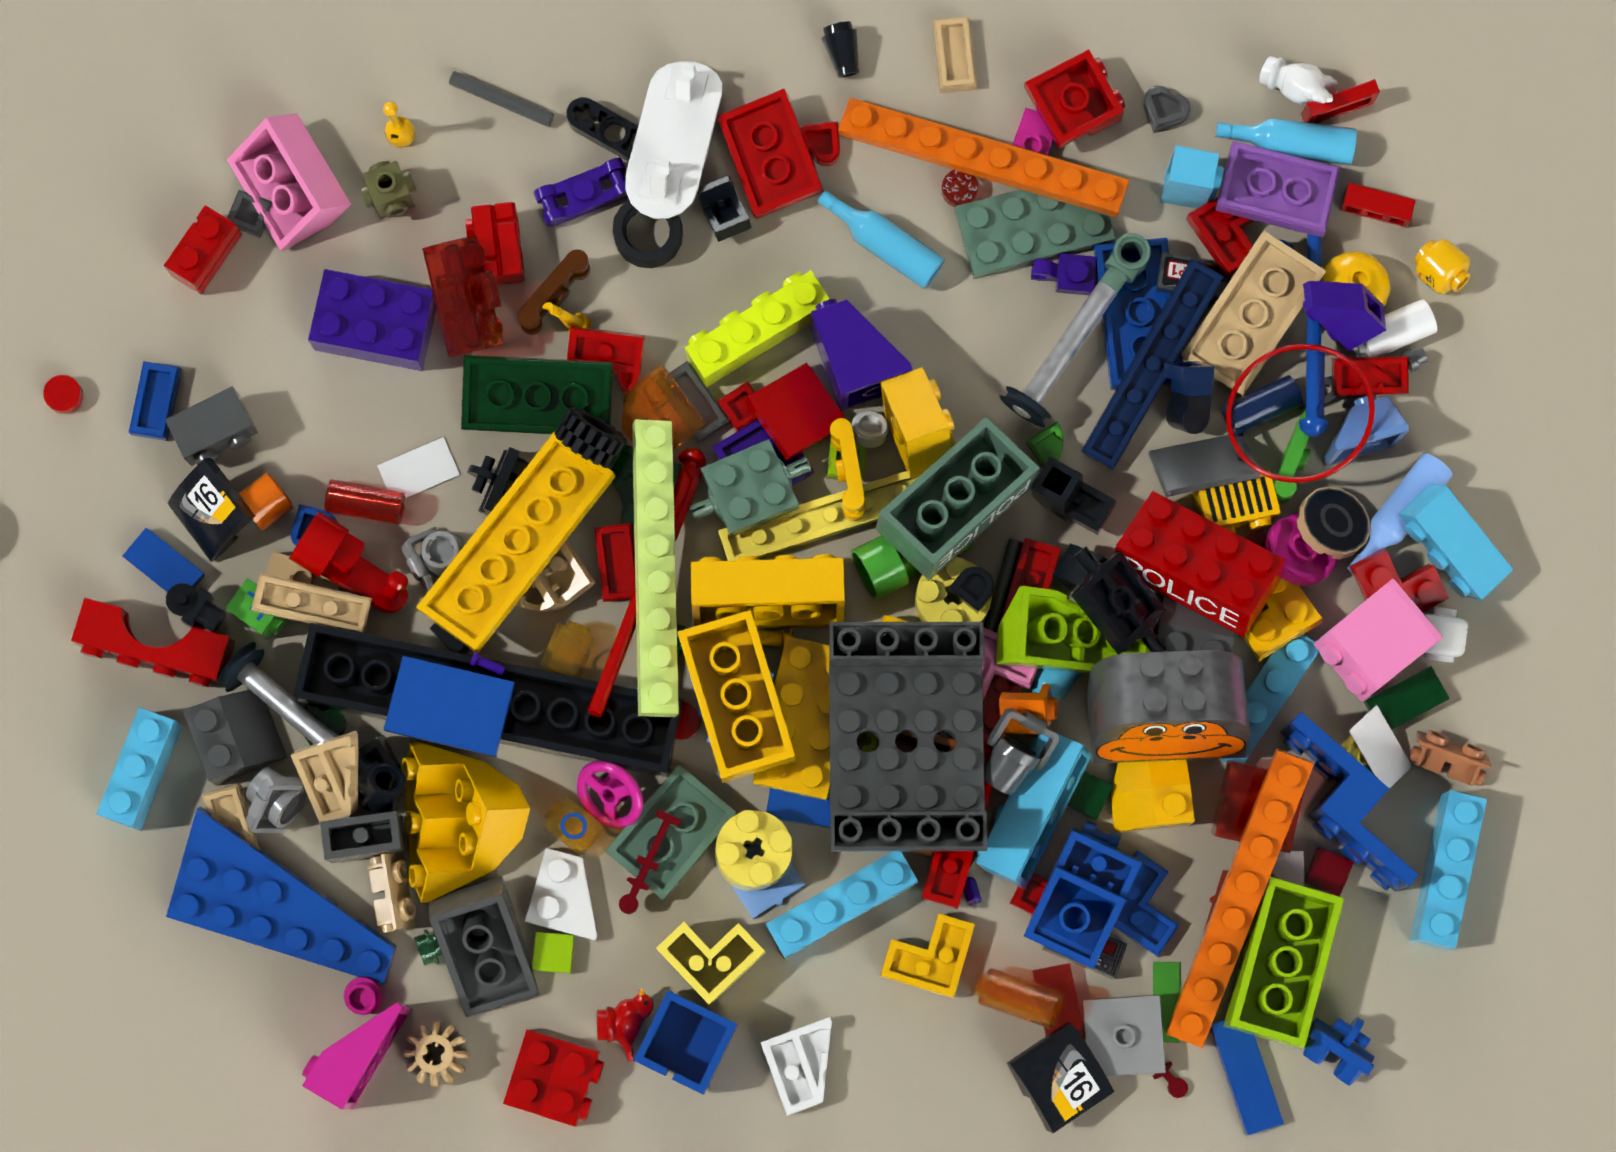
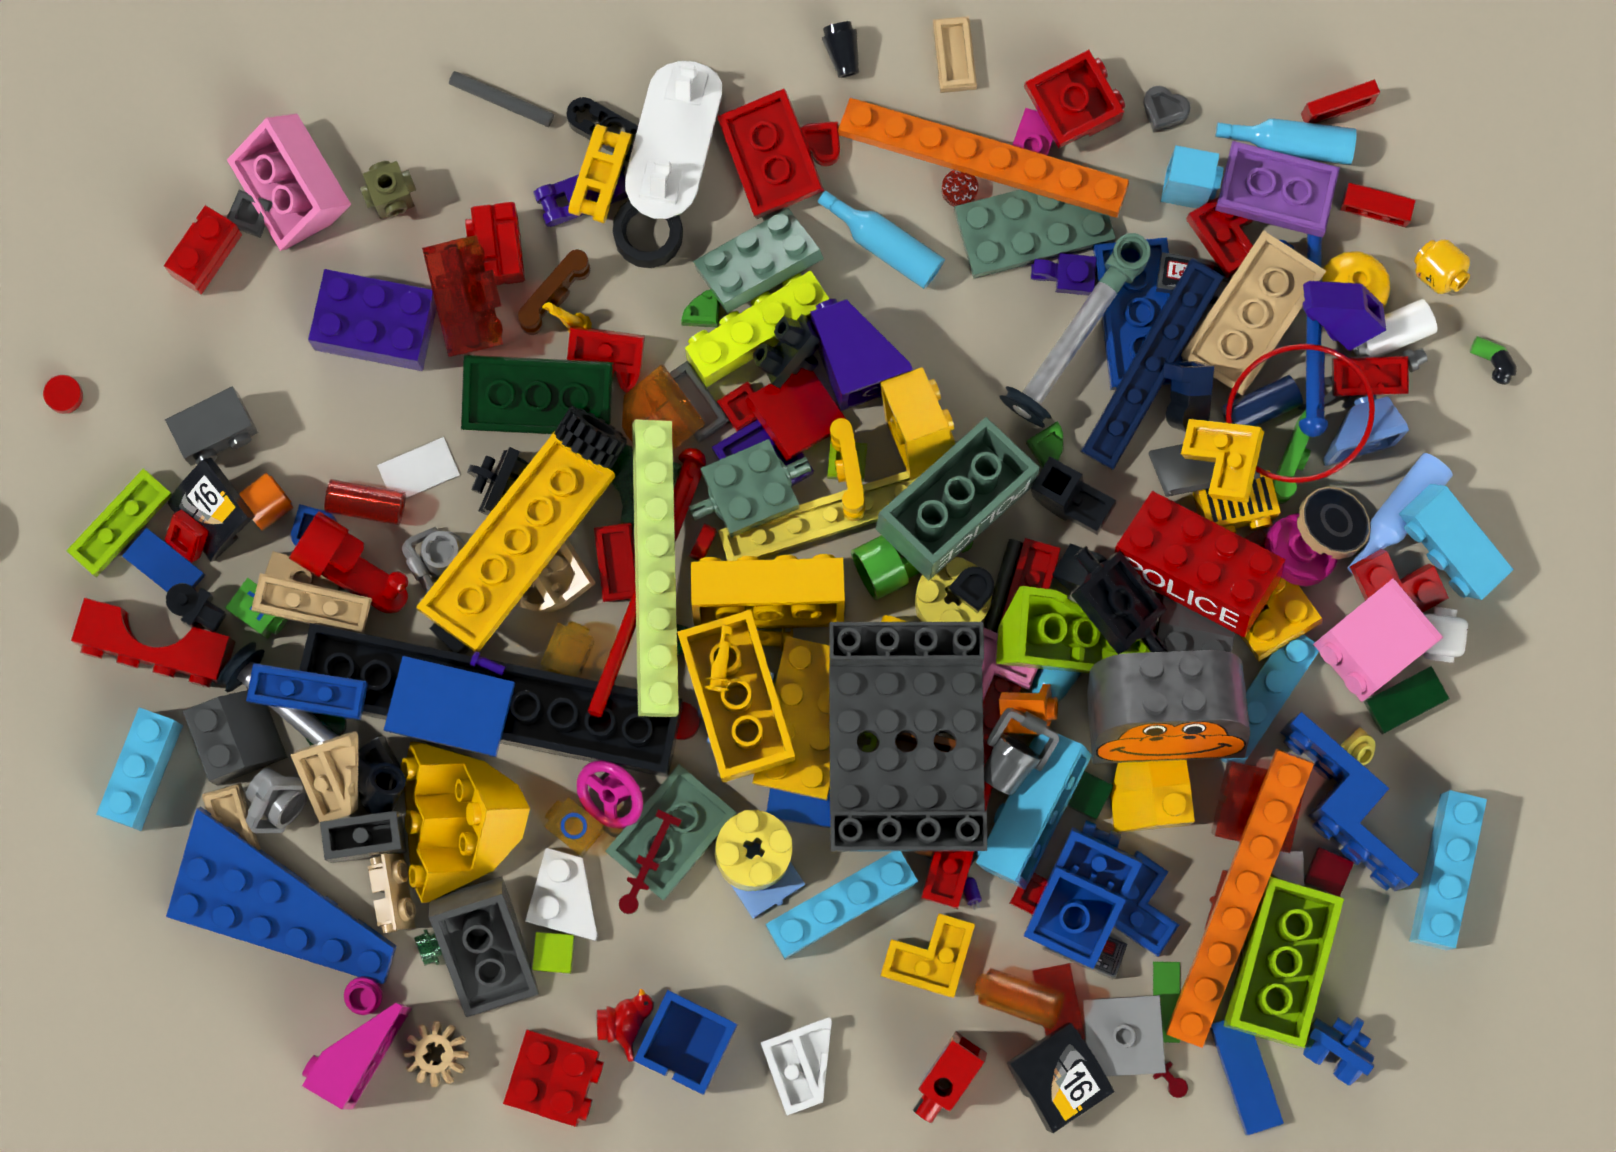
blue tile [128,361,182,441] -> none
yellow hinge [383,101,415,148] -> none
light yellow brick [656,922,765,1006] -> none
black bracket [697,176,752,242] -> none
white tile [852,411,889,448] -> none
white animal [1259,56,1338,105] -> none
white sticker [1349,705,1413,788] -> none
nougat hinge [1408,730,1491,786] -> none
none -> lime plate [66,468,172,578]
none -> red tile [164,509,209,563]
none -> blue tile [246,663,368,720]
none -> yellow plate [568,124,632,223]
none -> bright green tile [681,290,720,328]
none -> red tile [689,523,717,561]
none -> sand green plate [693,208,824,313]
none -> yellow piece [705,625,732,692]
none -> black hips [753,314,820,388]
none -> red torso [913,1031,987,1123]
none -> yellow plate [1181,419,1264,503]
none -> arm [1470,336,1517,385]

